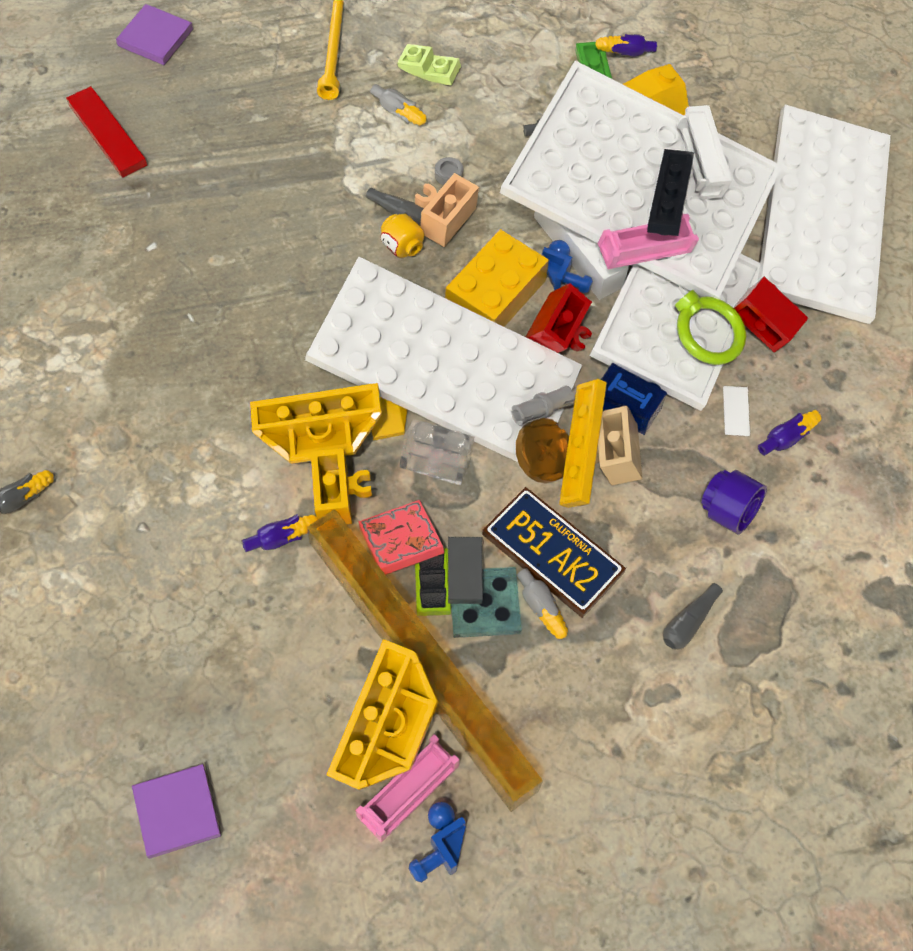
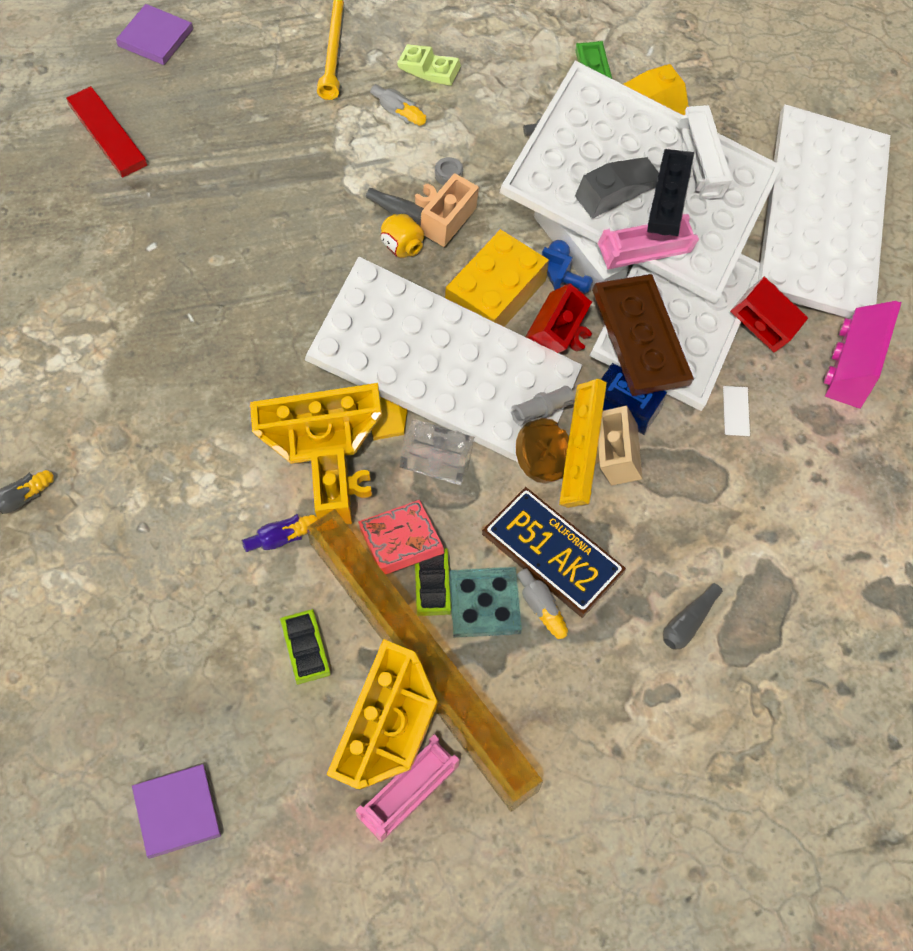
blue piece [408,802,466,883] -> none
dark grey tile [448,537,483,604] -> none
dark purple piece [595,34,657,56] -> none
lime piece [674,290,746,365] -> none
dark purple piece [701,470,767,535] -> none
dark purple piece [758,410,822,456] -> none
none -> tile [280,609,331,685]
none -> dark grey slope [575,157,659,219]
none -> reddish brown plate [592,274,694,396]
none -> dark pink slope [823,301,902,409]

